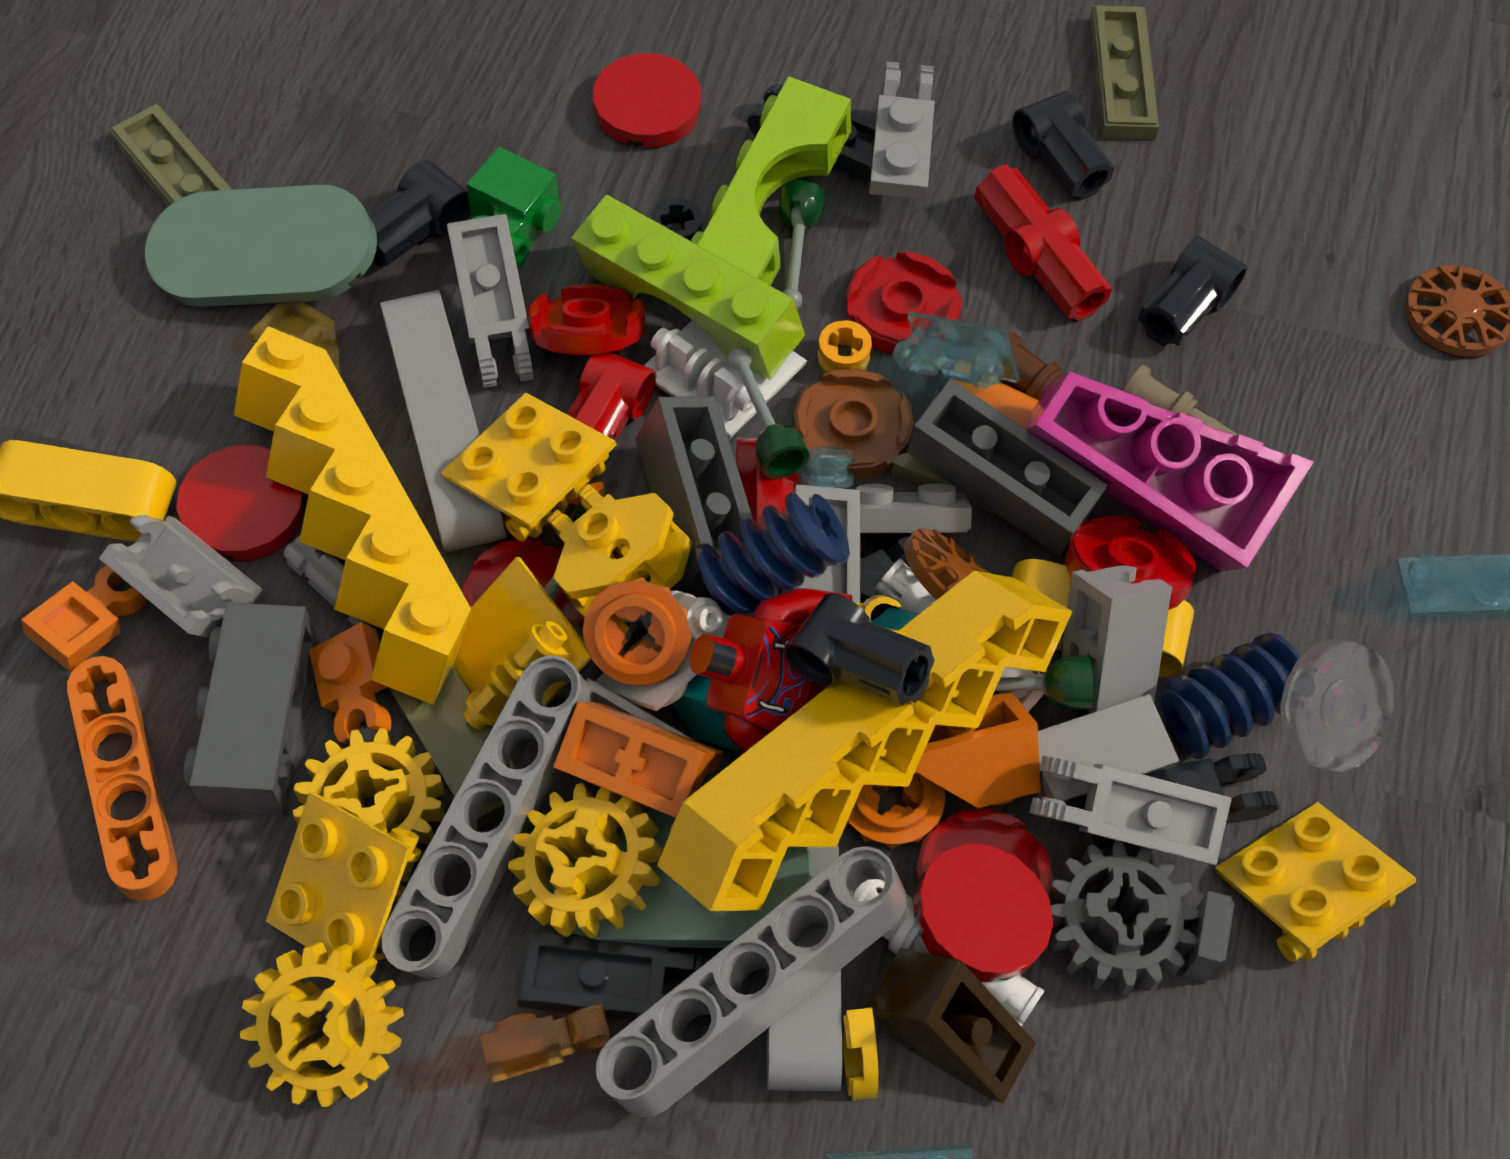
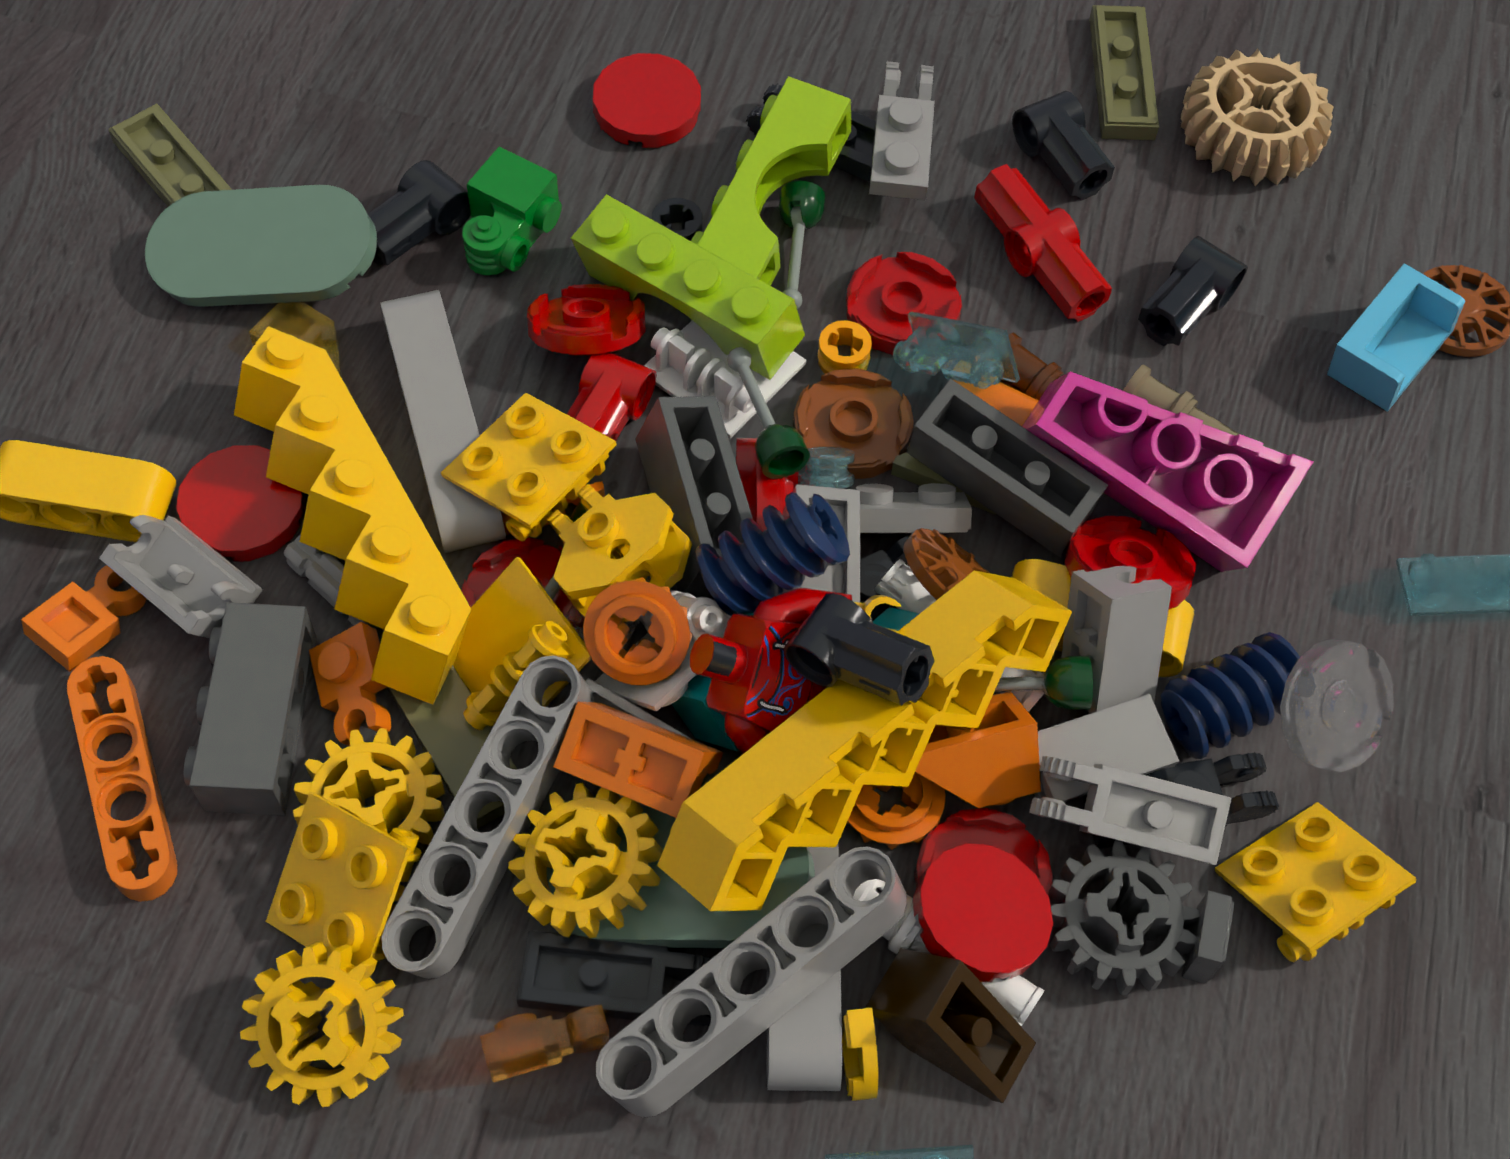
light grey hinge [447,214,534,388] -> none
none -> tan gear [1181,48,1334,186]
none -> medium azure panel [1327,263,1465,412]

